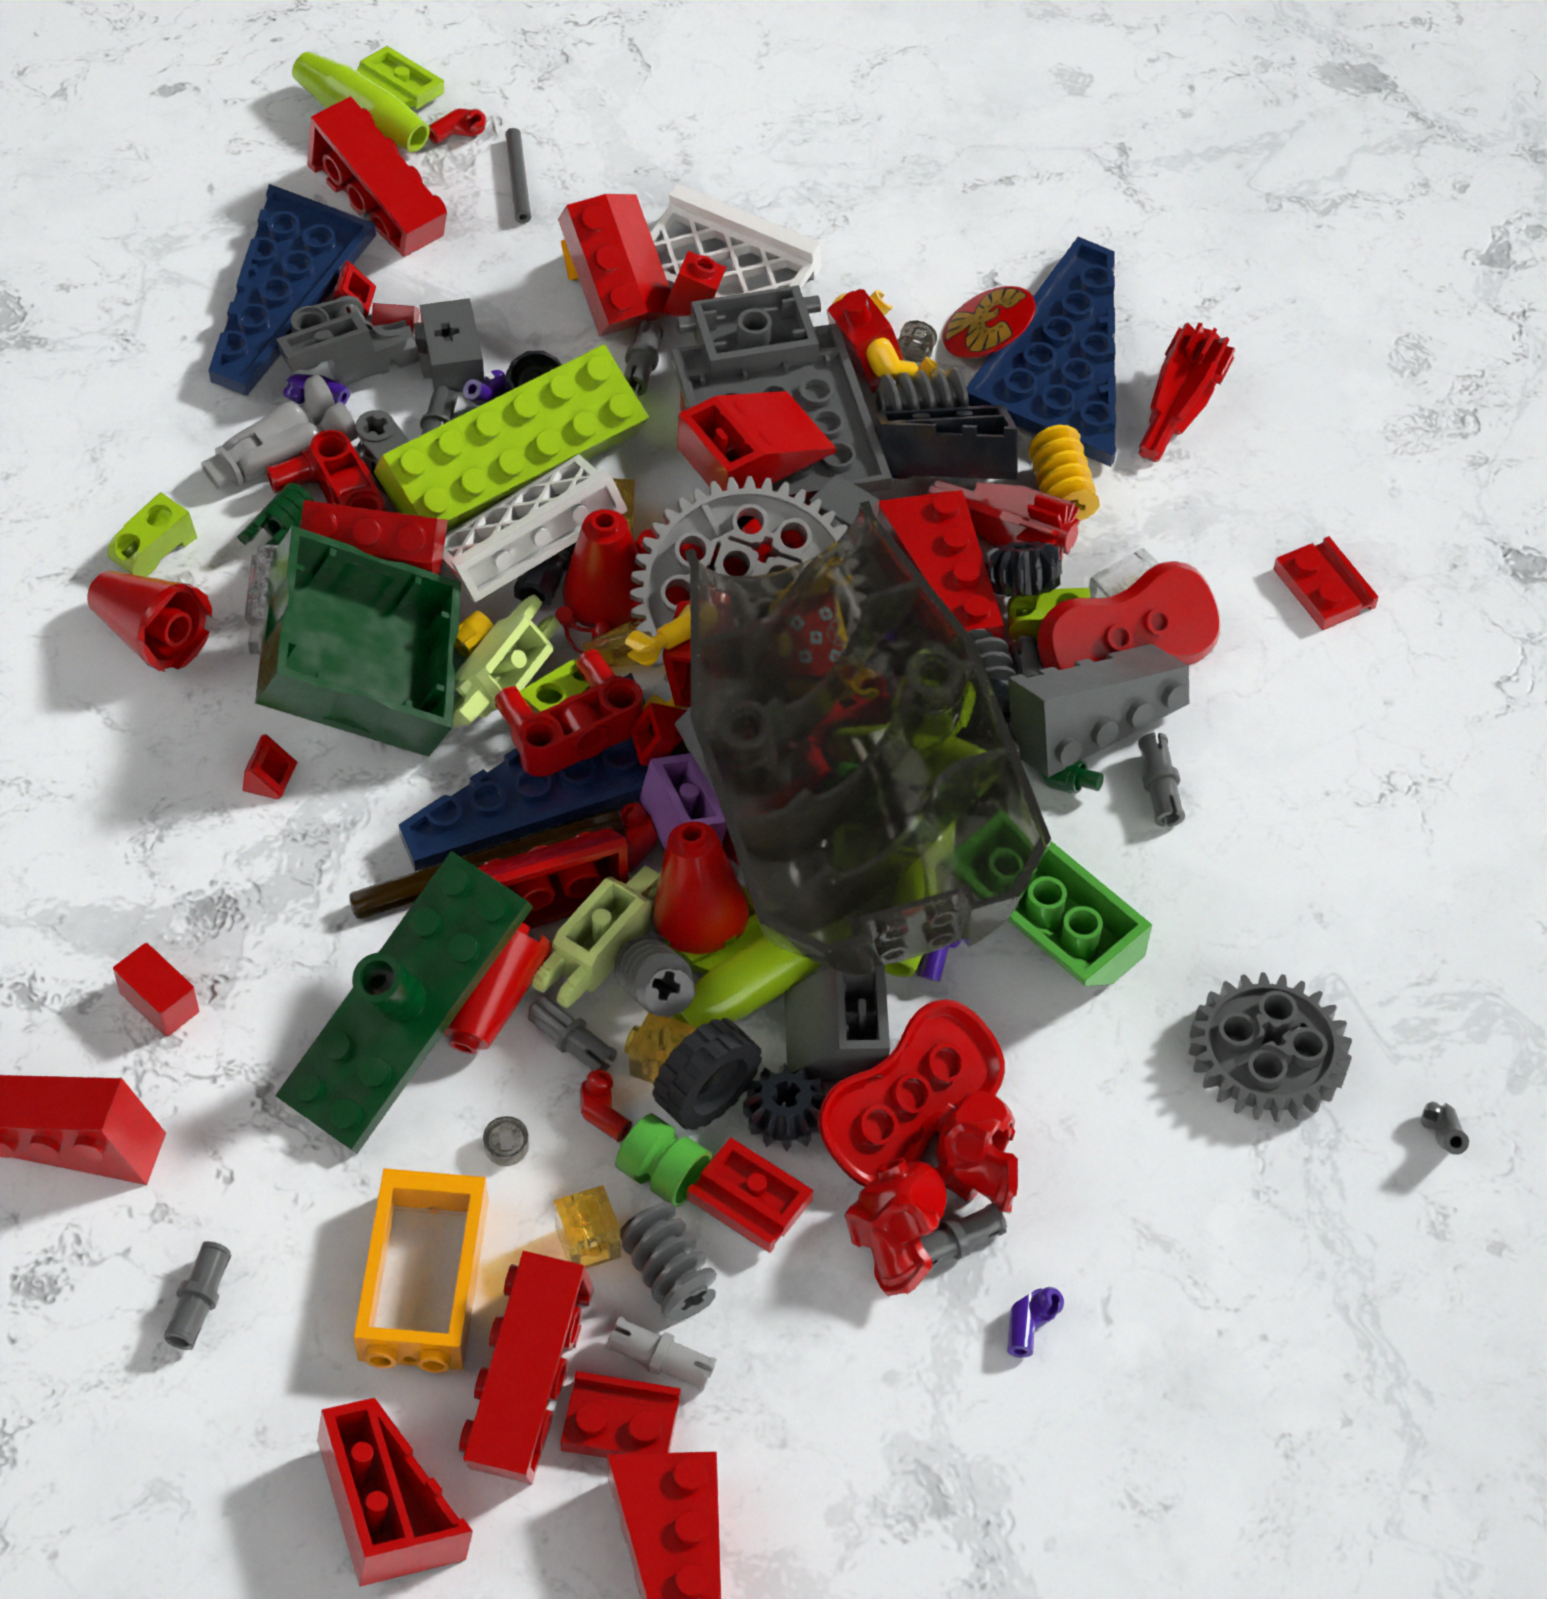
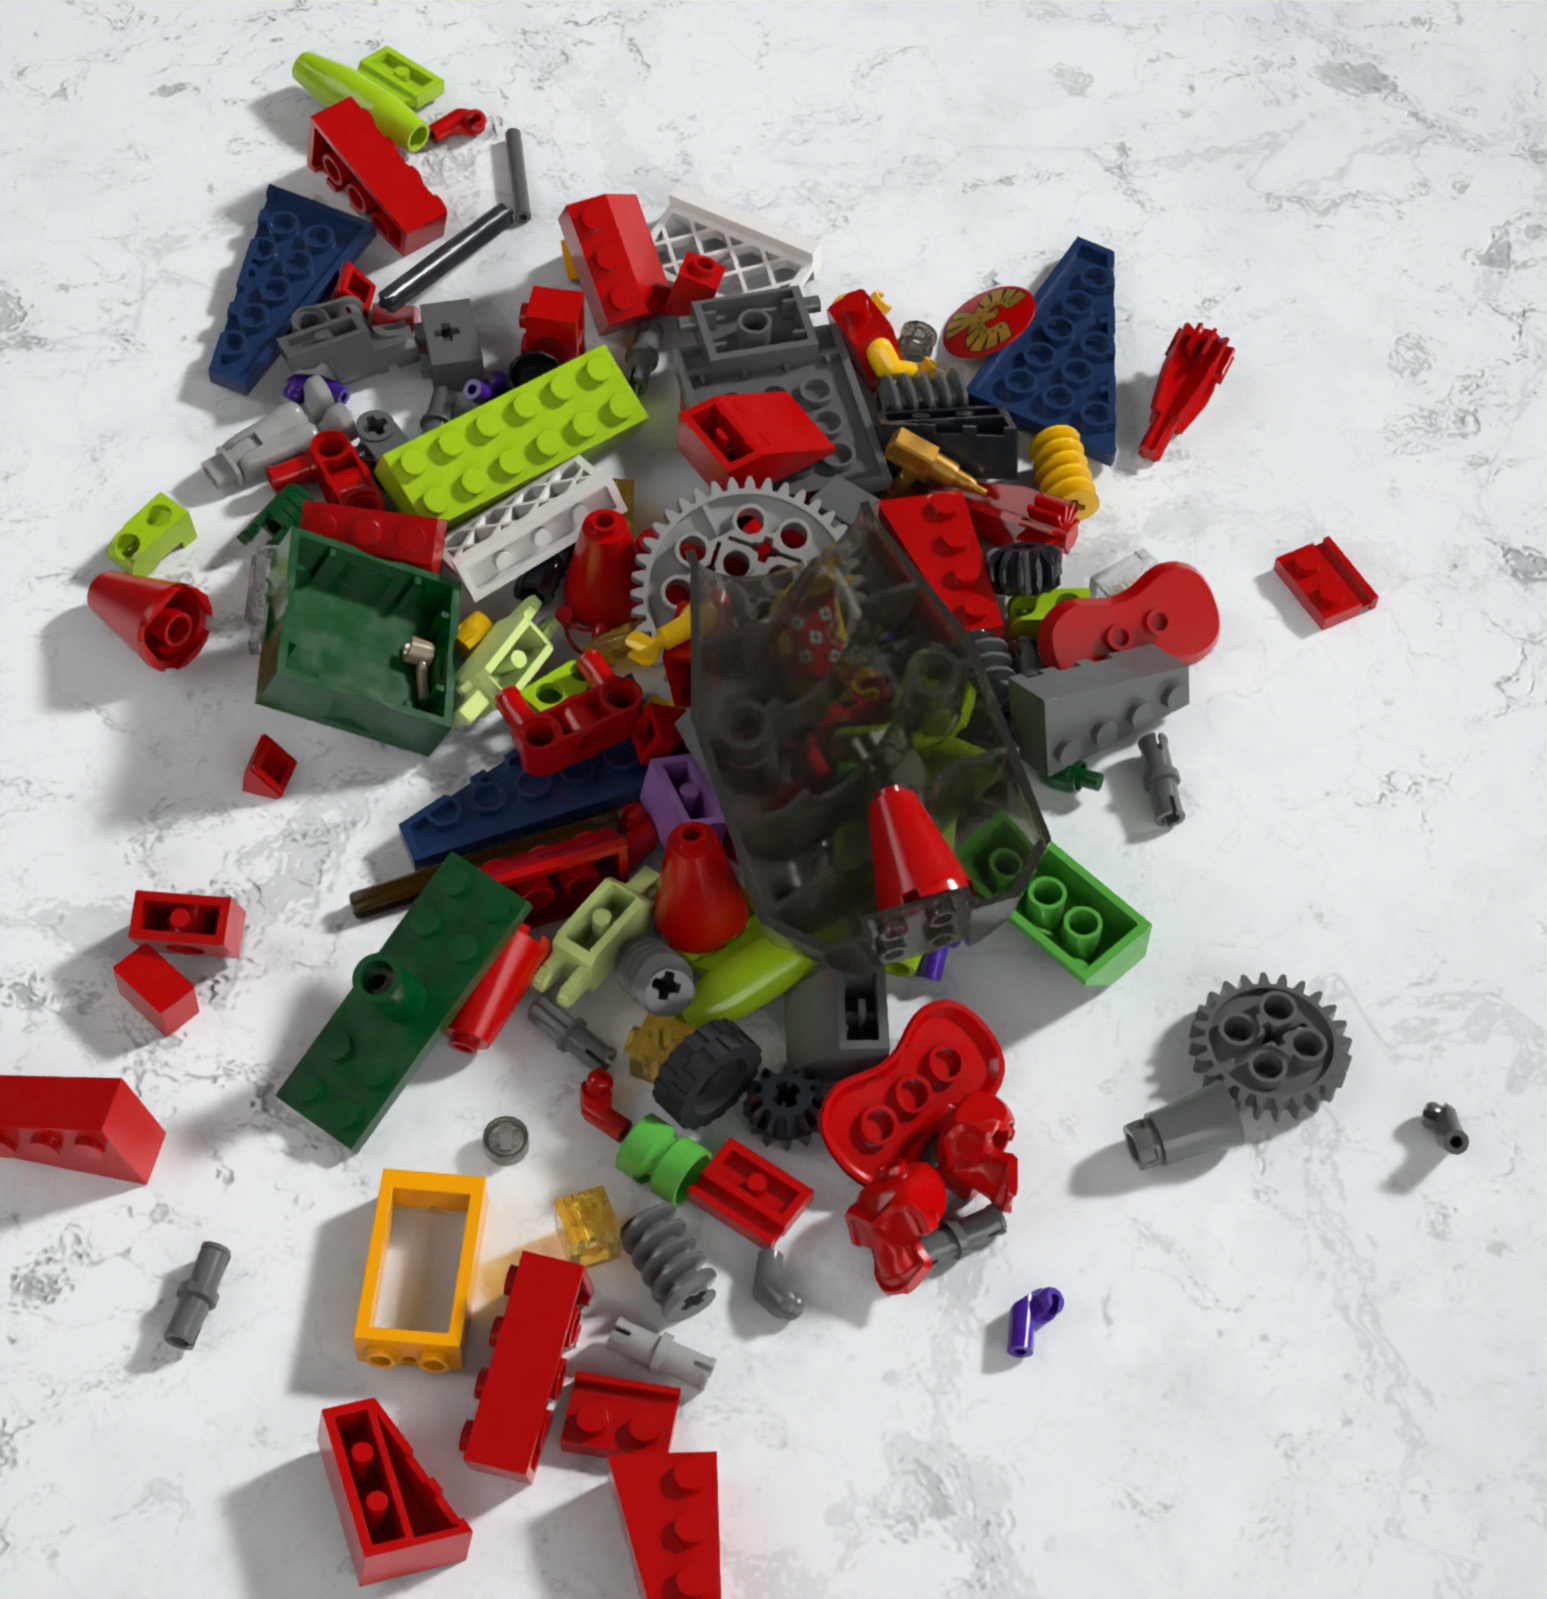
none -> red brick [128,890,246,959]
none -> black axle [378,203,514,313]
none -> dark tan hand [401,636,435,702]
none -> red brick [519,286,586,365]
none -> dark grey arm [753,1249,805,1321]
none -> red cone [868,785,976,930]
none -> pearl gold piece [881,427,988,500]
none -> dark grey plant [1123,1079,1244,1170]

